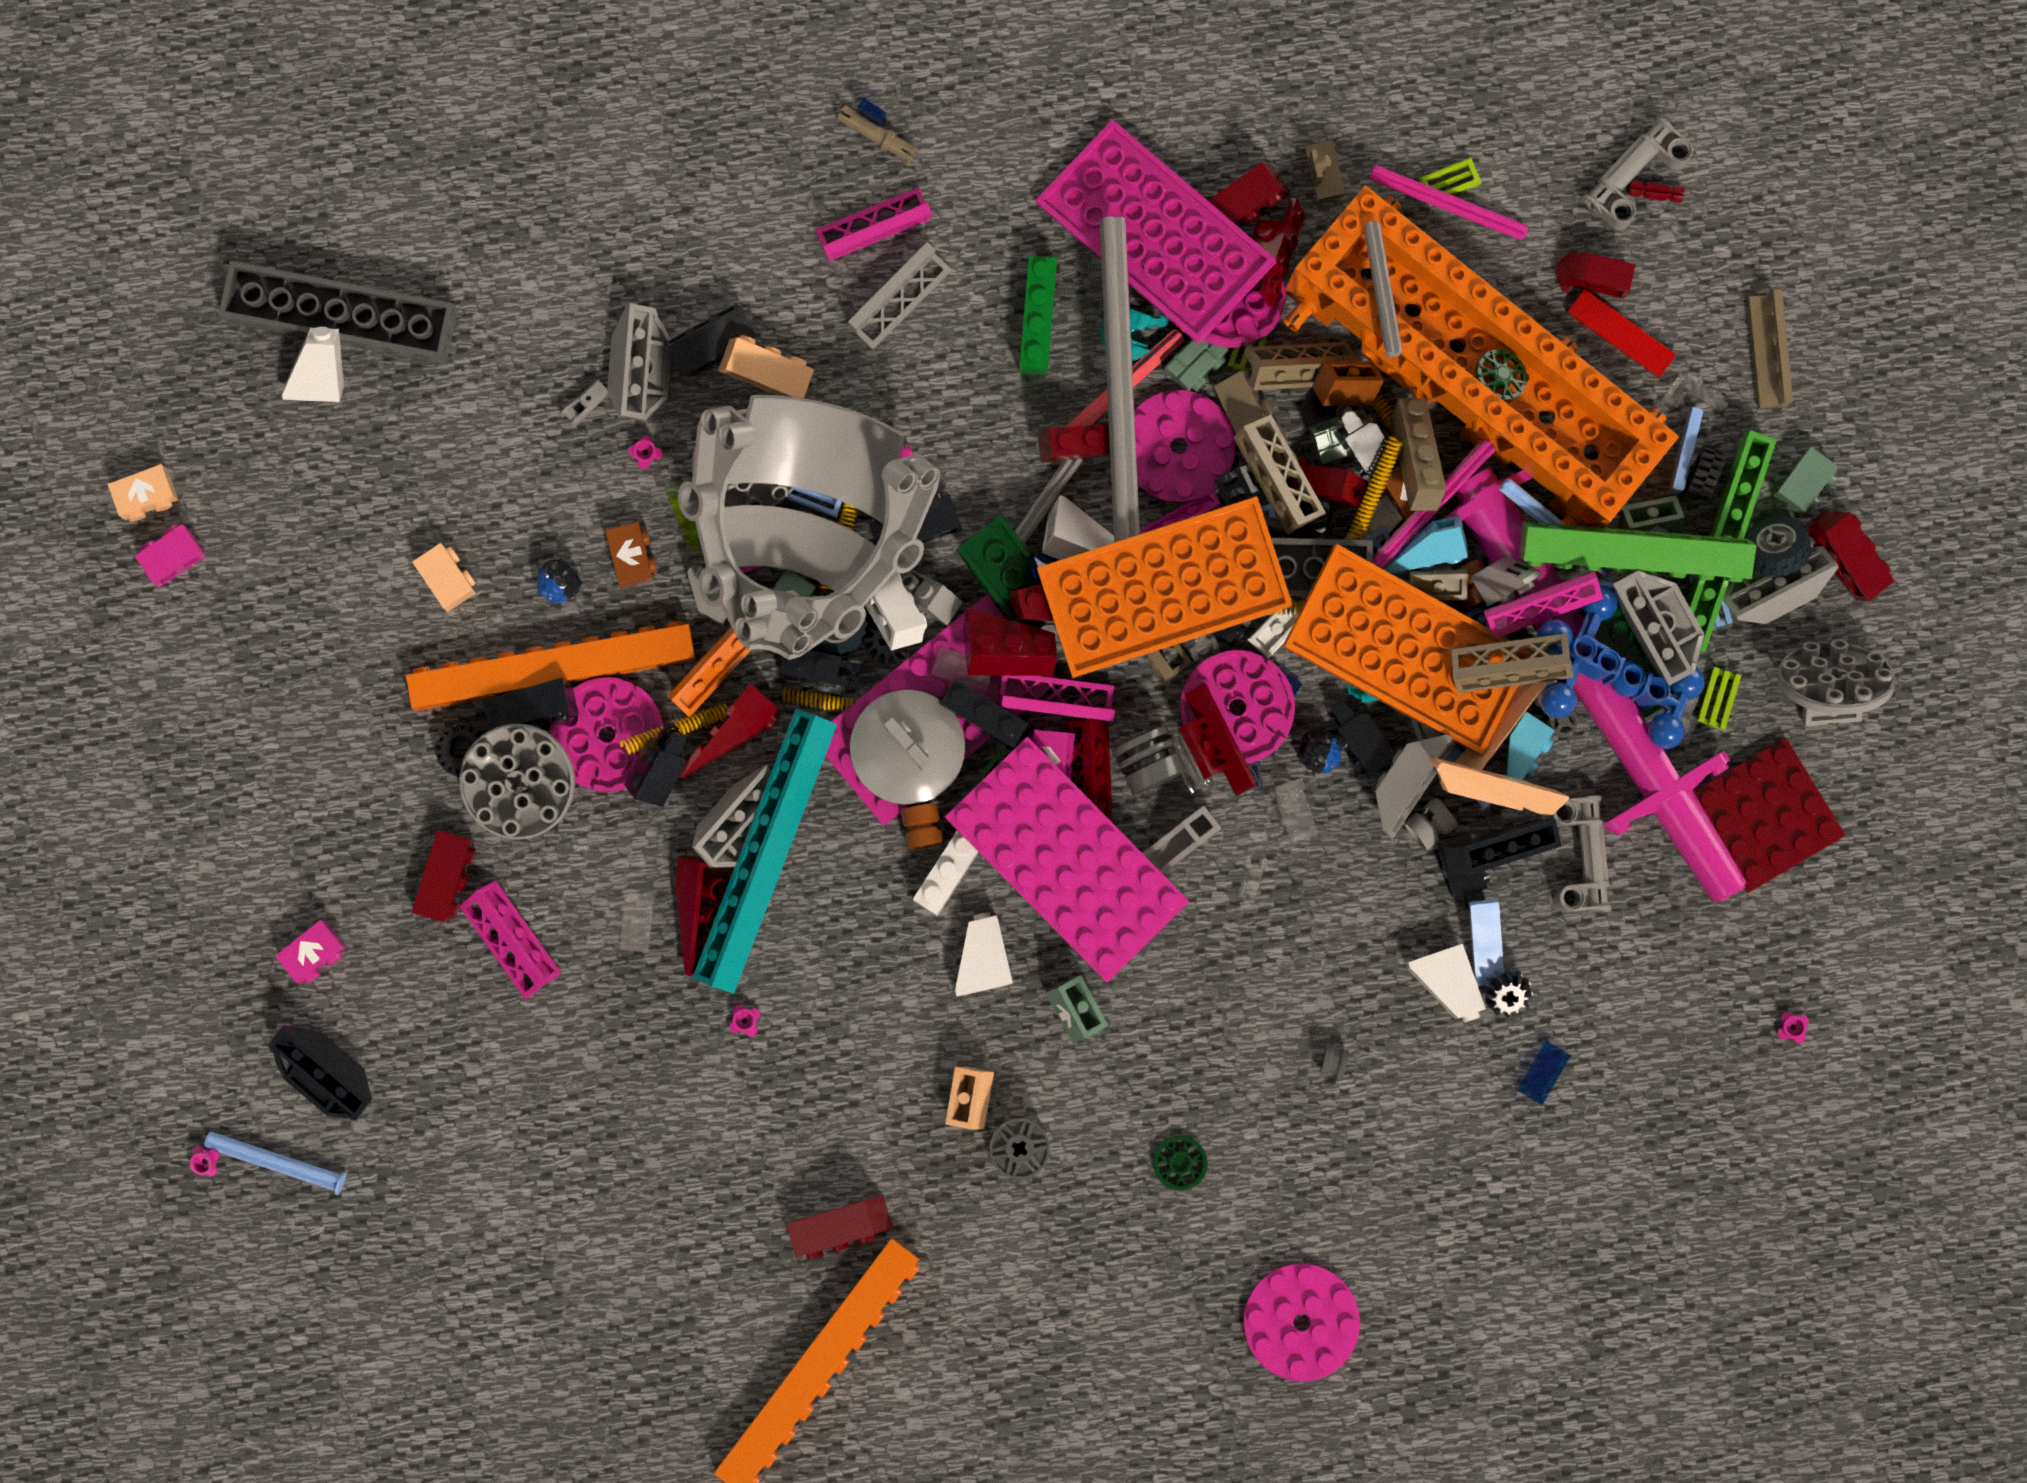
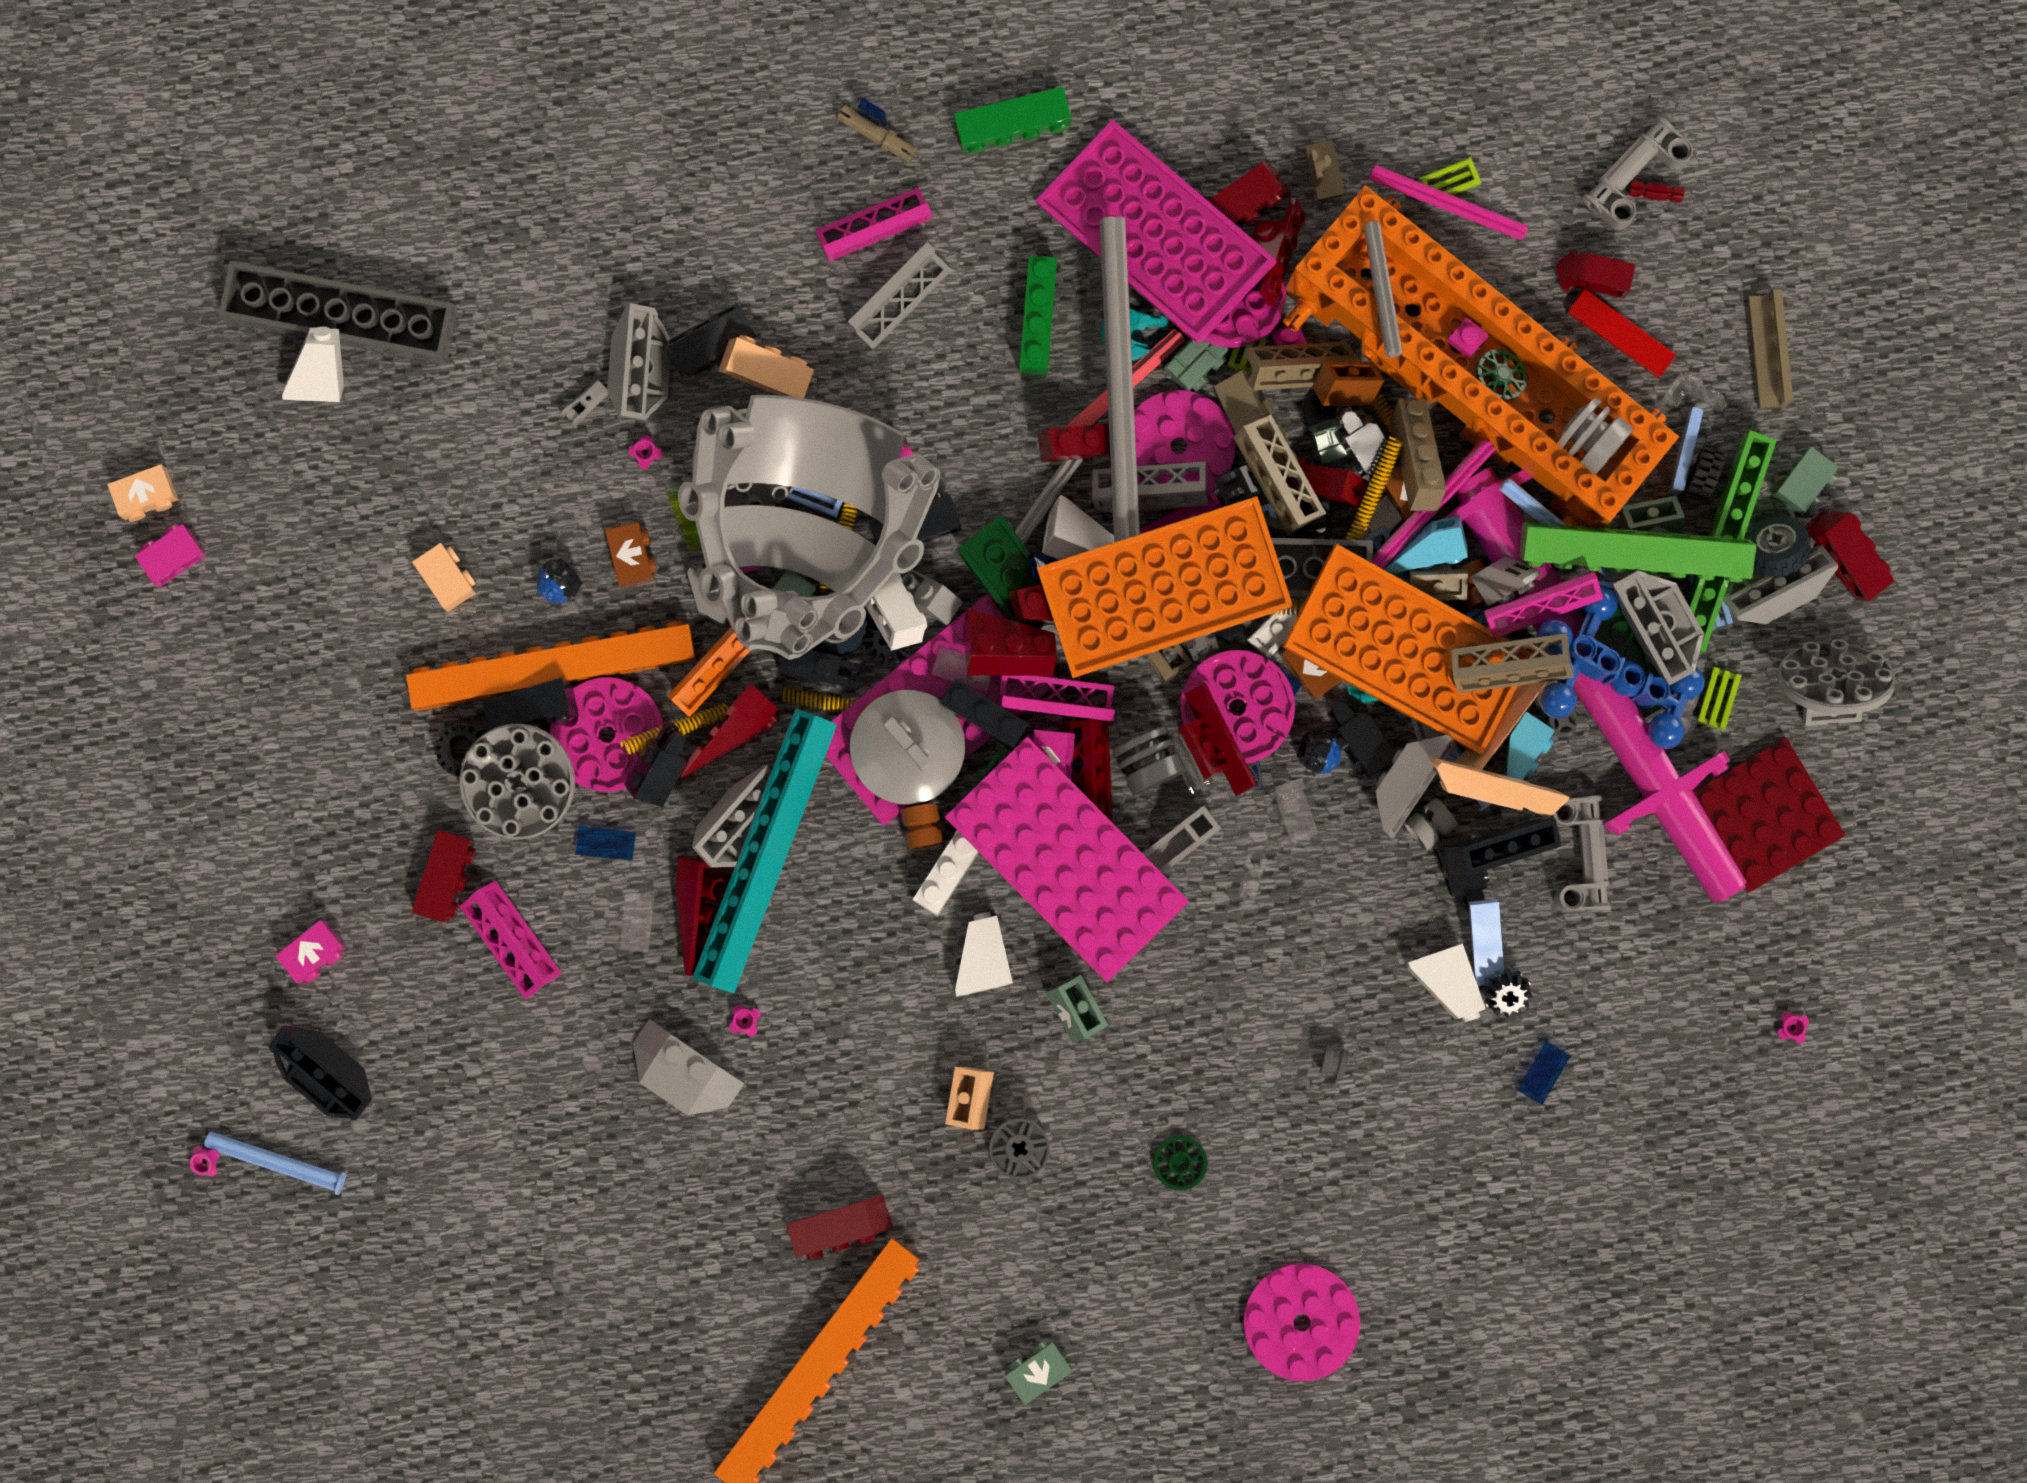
none -> clear blue tile [575,826,636,861]
none -> light grey wedge [633,1019,745,1115]
none -> green brick [954,86,1072,154]
none -> sand green brick [1005,1340,1073,1405]
none -> light grey fence [1092,462,1209,513]
none -> dark pink plate [1271,325,1307,357]
none -> dark orange brick [1280,650,1343,702]
none -> dark pink plate [1447,317,1489,359]
none -> light grey wheel [1557,397,1634,475]

